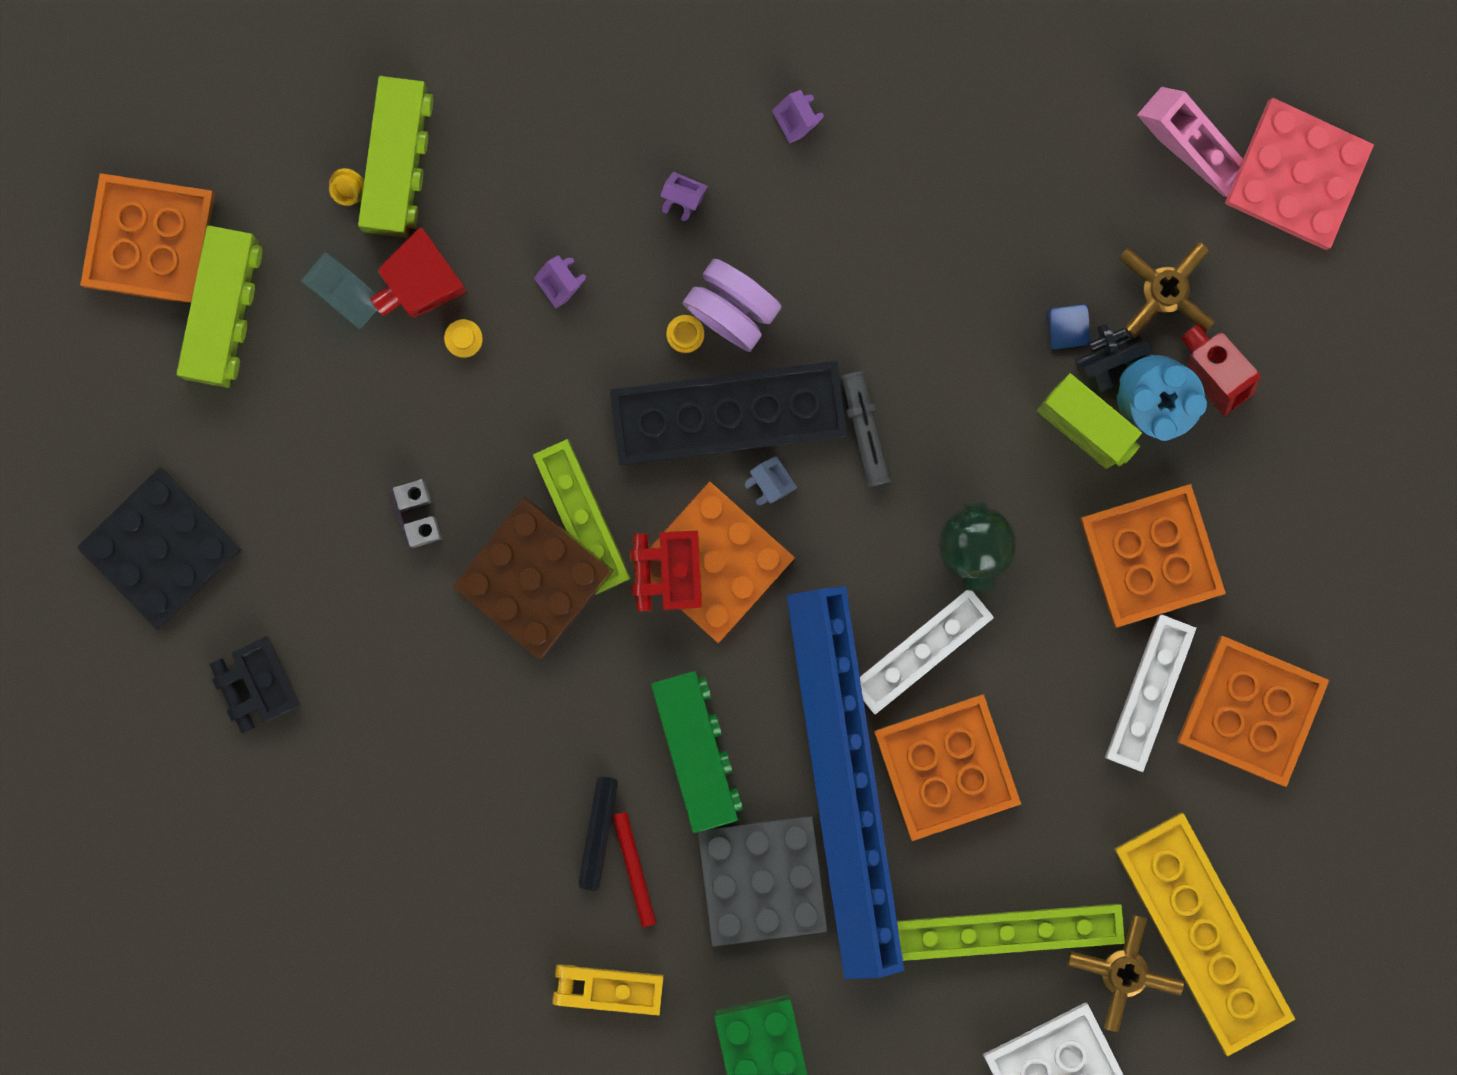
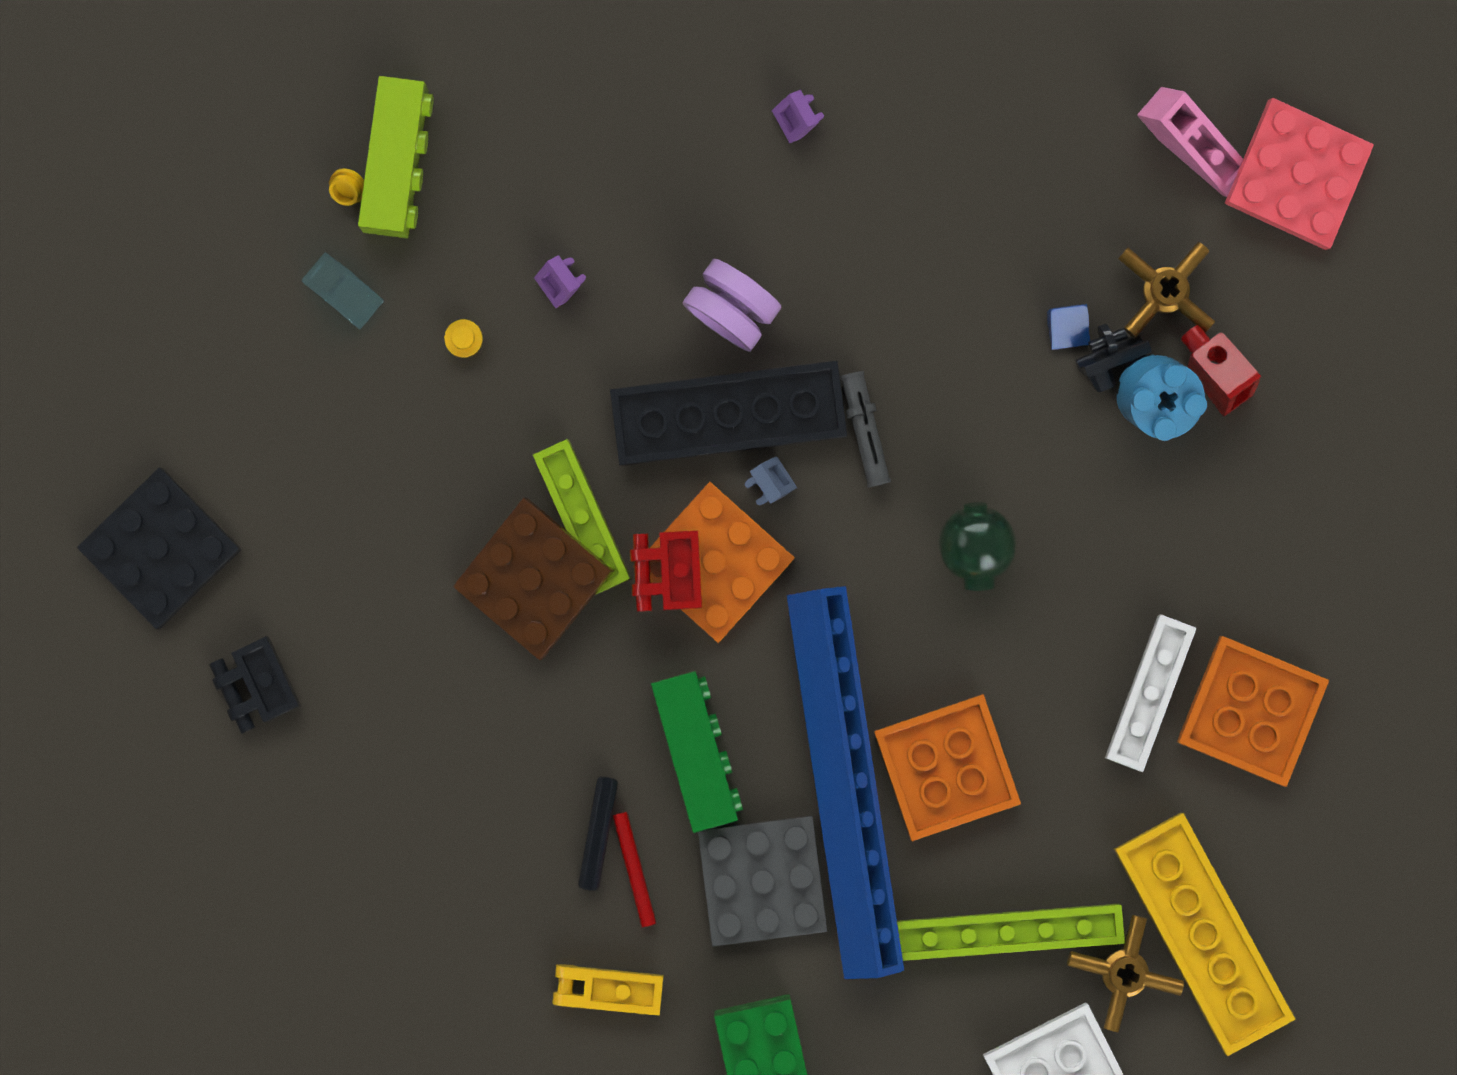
orange plate [80,173,215,304] -> none
lime brick [176,225,263,388] -> none
red torso [369,227,467,318] -> none
flat silver piece [389,479,442,549] -> none
medium lavender tile [660,171,708,221] -> none
yellow plate [666,315,704,353] -> none
white plate [860,588,994,715] -> none
lime brick [1036,373,1142,469] -> none
orange plate [1079,484,1226,628] -> none

